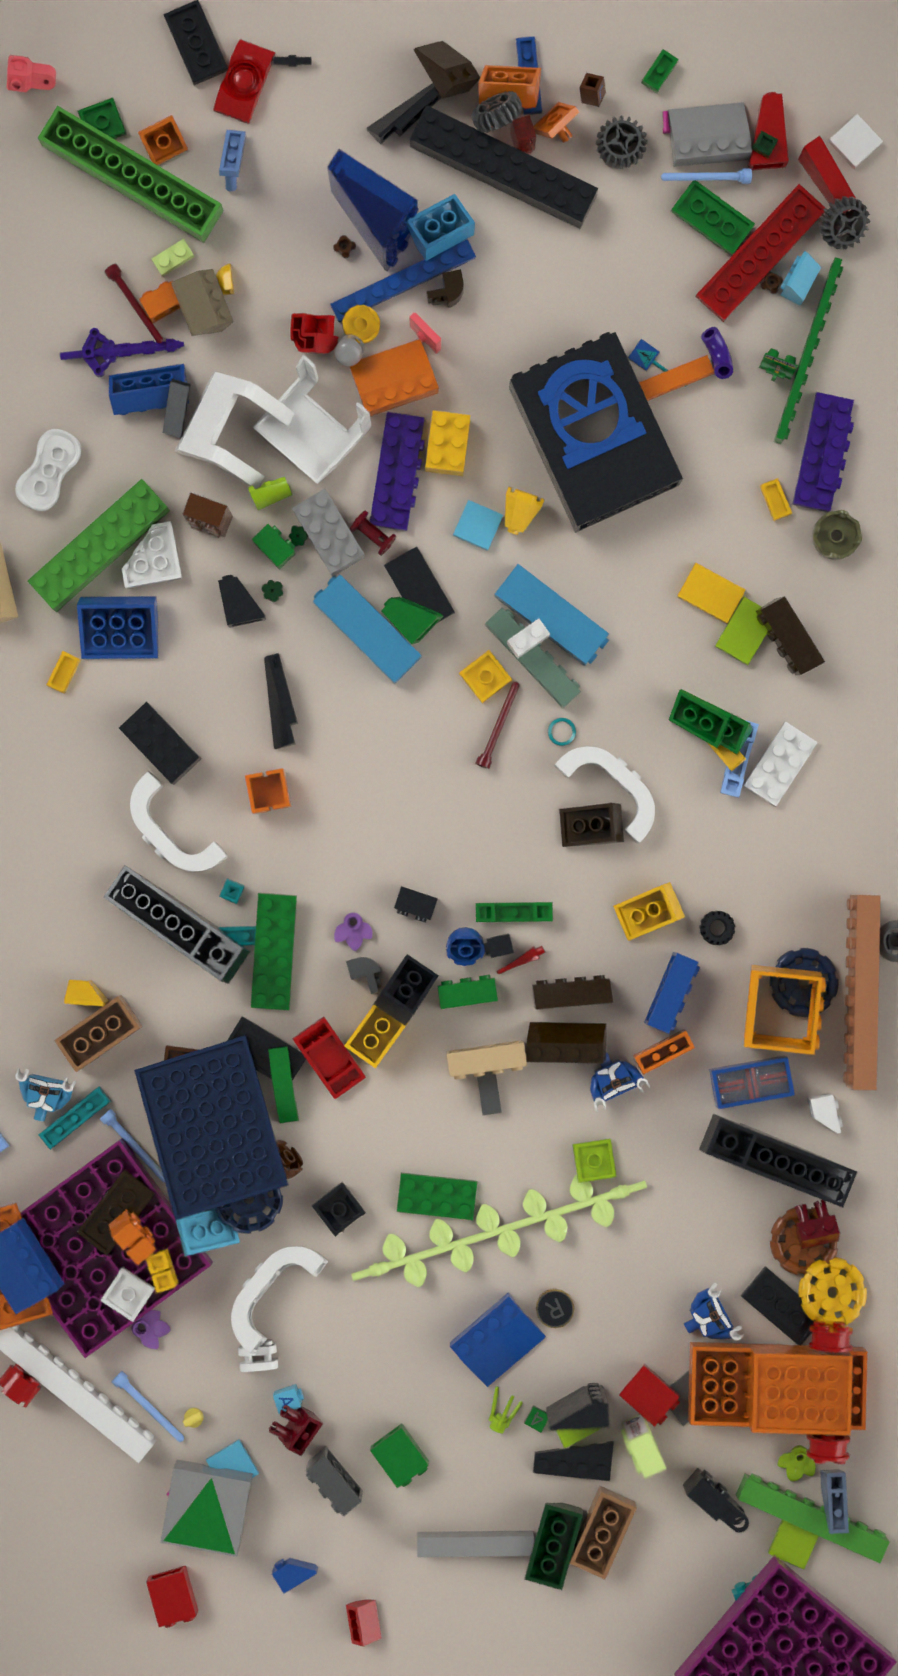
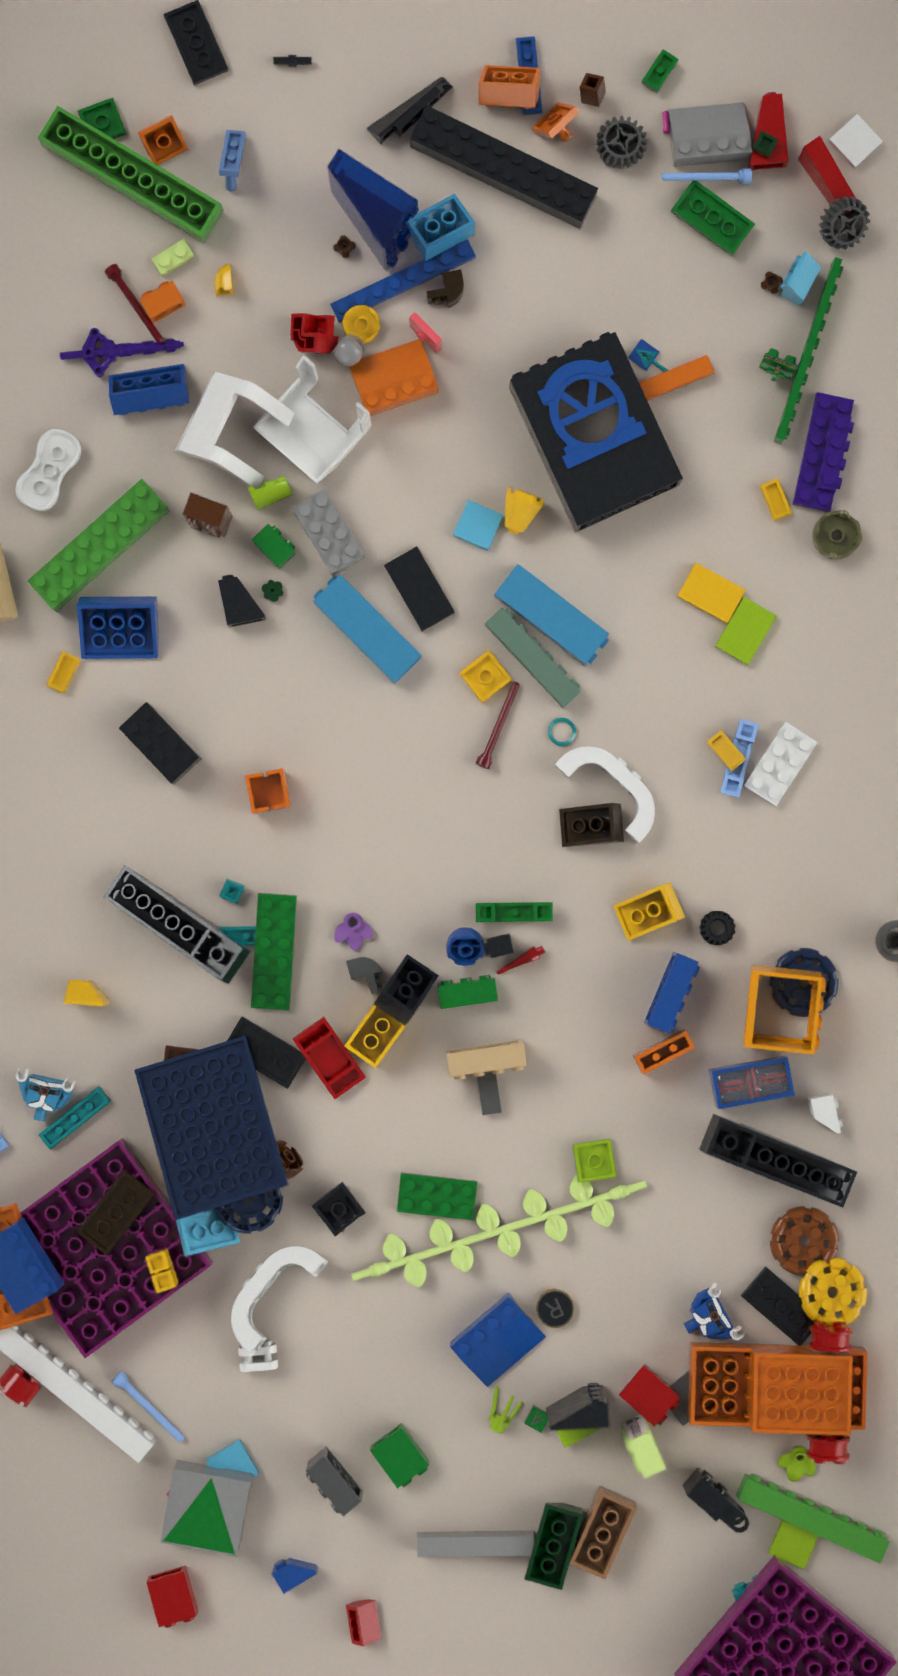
coral piece [7,55,56,92] -> none
medium nougat brick [54,995,143,1072] -> none
light blue piece [100,1109,165,1183] -> none
white tile [100,1267,155,1322] -> none
orange piece [108,1209,156,1265] -> none
white plate [122,521,182,589] -> none
white arch [130,771,228,872] -> none
medium lavender plate [132,1310,170,1349] -> none
black tile [162,379,191,438] -> none
dark tan slope [171,269,234,336] -> none
light yellow plate [183,1408,204,1428] -> none
red slope [213,39,276,124] -> none
black wedge [264,653,298,749] -> none
green slope [269,1046,299,1123] -> none
dark red brick [269,1405,323,1456] -> none
medium azure brick [273,1384,304,1414] -> none
dark green plant [289,525,308,547] -> none
dark red hose [350,510,397,556] -> none
dark purple plate [370,412,425,531] -> none
green slope [381,596,444,644] -> none
black brick [394,886,438,923] -> none
dark brown slope [414,41,480,99] -> none
yellow brick [425,410,471,476] -> none
dark grey gear [471,91,523,133] -> none
white brick [507,618,550,659] -> none
clear red brick [510,115,536,154] -> none
dark brown slope [526,1022,606,1064] -> none
dark brown slope [532,975,613,1009] -> none
black wing [533,1441,614,1481] -> none
torso [590,1052,650,1112] -> none
green slope [669,689,753,754] -> none
red plate [695,184,827,322] -> none
dark purple cylinder [701,327,733,379] -> none
dark brown slope [756,596,825,676] -> none
dark red brick [795,1200,840,1249] -> none
sand blue slope [820,1469,849,1534] -> none
nougat brick [843,895,881,1090] -> none

